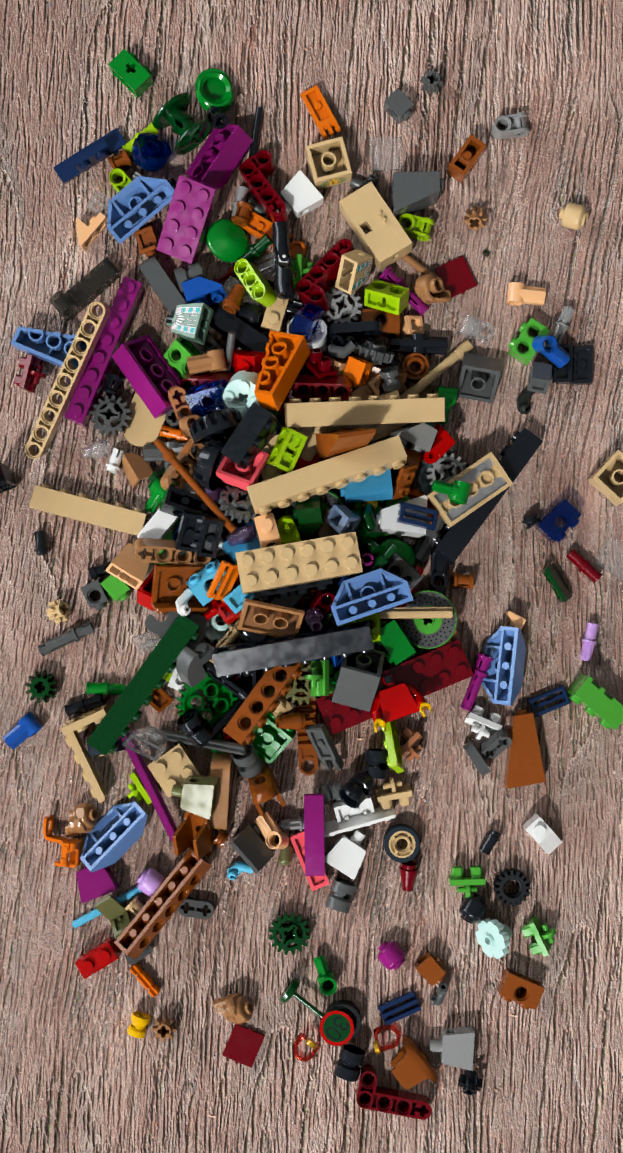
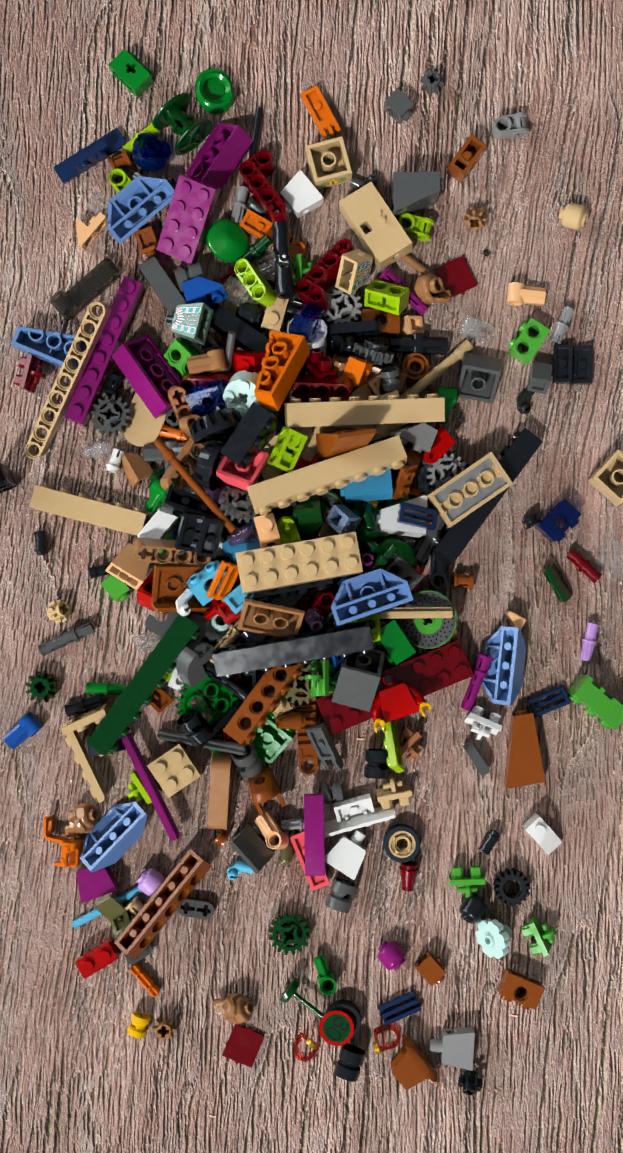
dark grey brick [81,580,111,610] -> none
clear slope [122,726,167,762] -> none
torso [171,776,219,820] -> none
dark orange piece [172,811,213,860] -> none
black bush [207,106,229,129] -> none
dark orange cone [222,284,246,314] -> none
dark orange bush [231,201,253,227] -> none
dark grey arm [327,341,357,359] -> none
black wheel [339,771,375,808] -> none
dark red beam [356,1064,432,1120] -> none
clear piece [369,135,402,173] -> none
dark grey arm [430,982,448,1006] -> none
green axle [432,480,471,505] -> none
dark grey beam [480,730,512,759] -> none
blue piece [532,335,570,368] -> none

